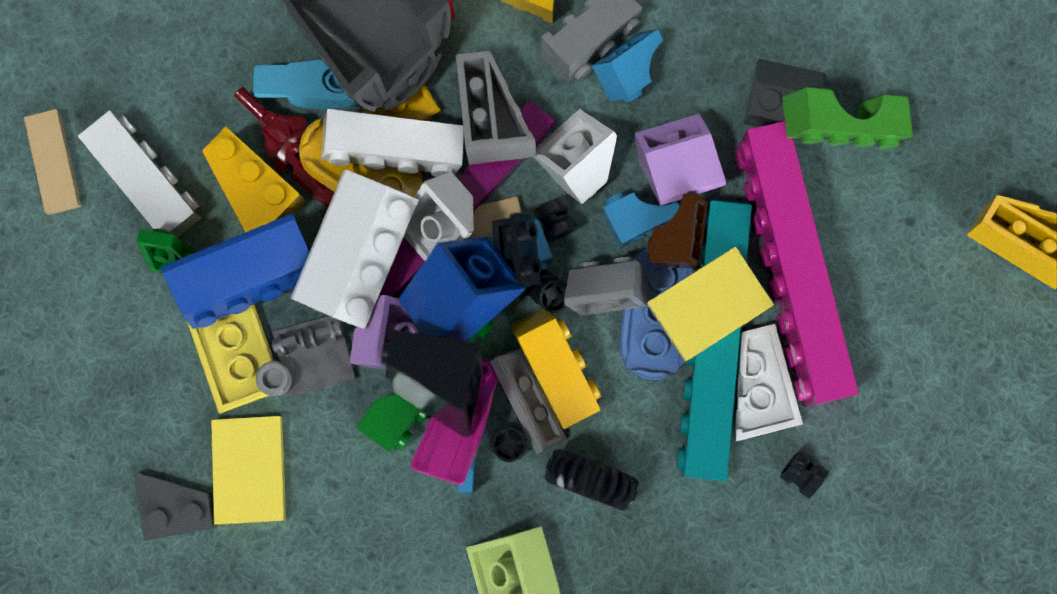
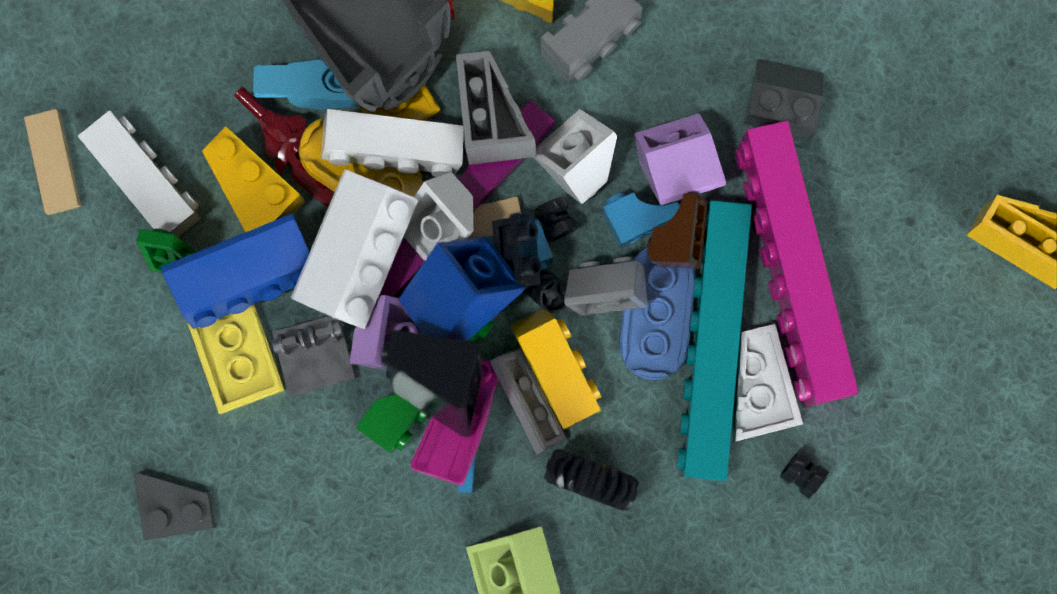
light yellow tile [211,416,286,525] -> none
light grey tile [256,361,292,397] -> none
black wheel [492,427,527,463] -> none
dark azure arch [592,29,664,102] -> none
light yellow tile [647,247,774,362] -> none
bright green arch [782,87,913,149] -> none

